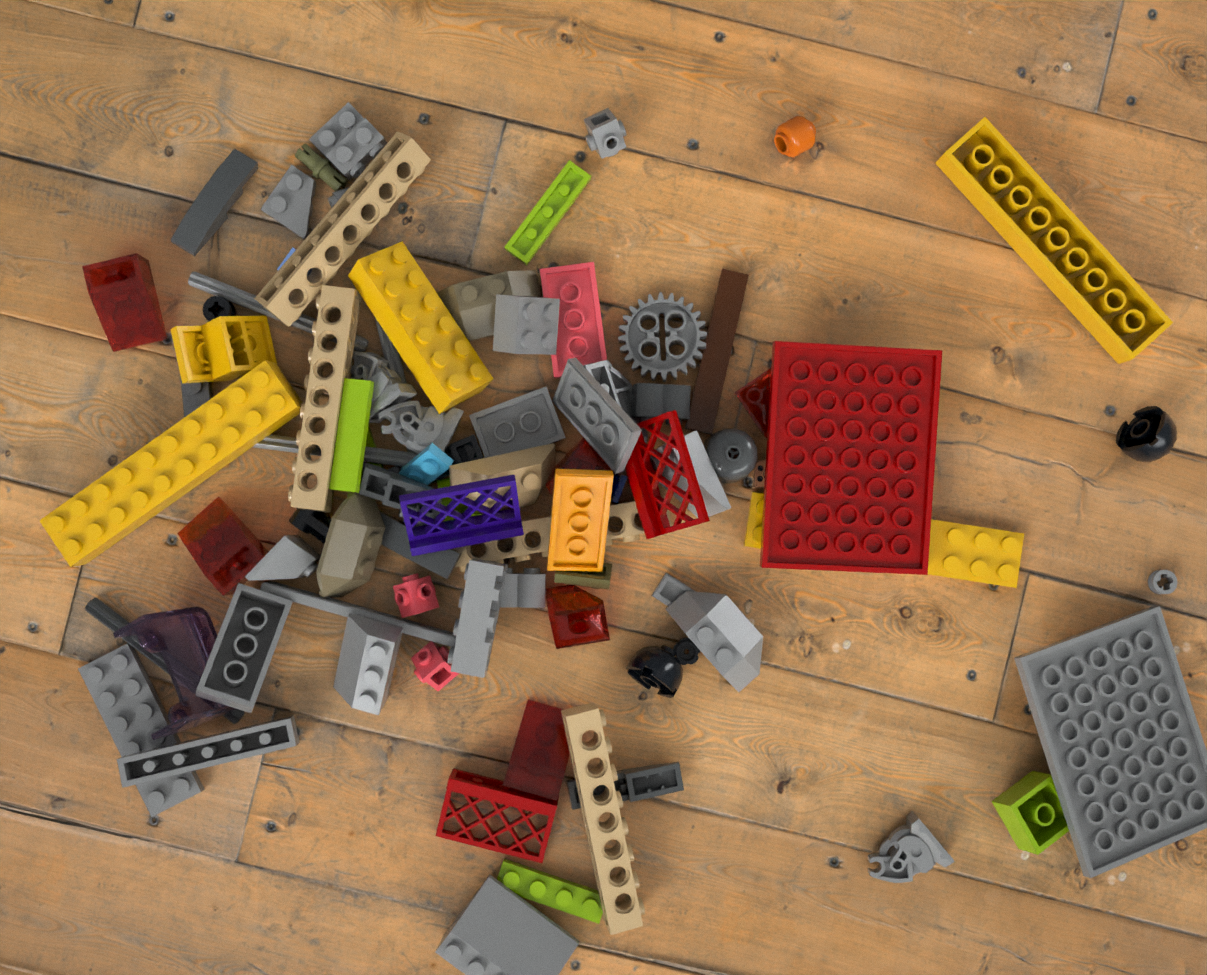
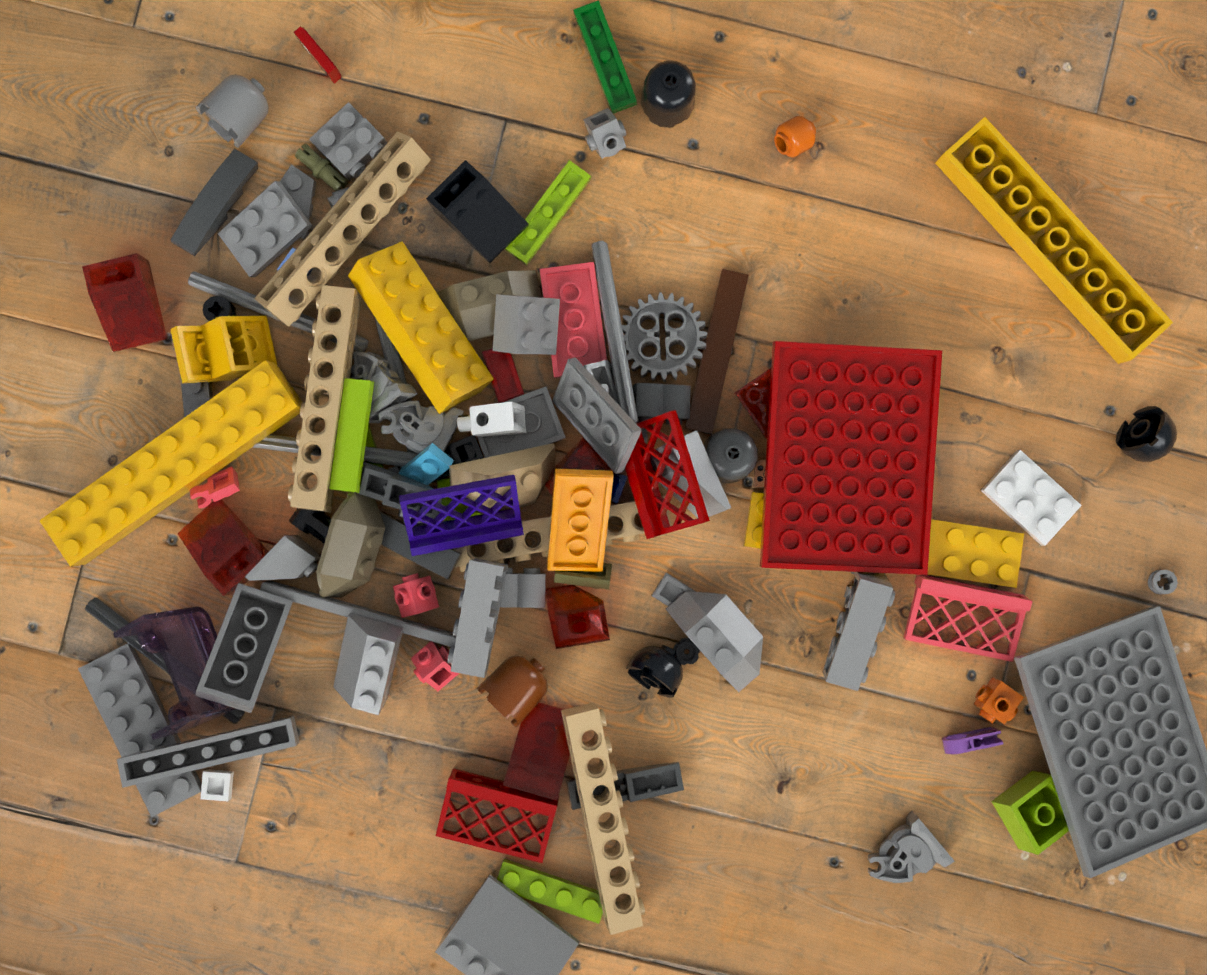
none -> coral plate [190,466,240,509]
none -> light grey cylinder [195,74,269,148]
none -> white plate [200,769,234,801]
none -> light grey plate [218,181,313,277]
none -> red tile [294,26,341,84]
none -> black slope [426,160,529,263]
none -> white torso [457,402,527,437]
none -> dark orange cylinder [476,655,548,727]
none -> red tile [482,348,524,403]
none -> green plate [573,0,637,114]
none -> light grey axle [592,241,638,423]
none -> black cylinder [641,60,696,128]
none -> light grey wedge [823,572,895,691]
none -> coral fence [903,574,1032,662]
none -> medium lavender piece [942,726,1003,754]
none -> orange brick [974,677,1024,725]
none -> white plate [980,450,1082,546]

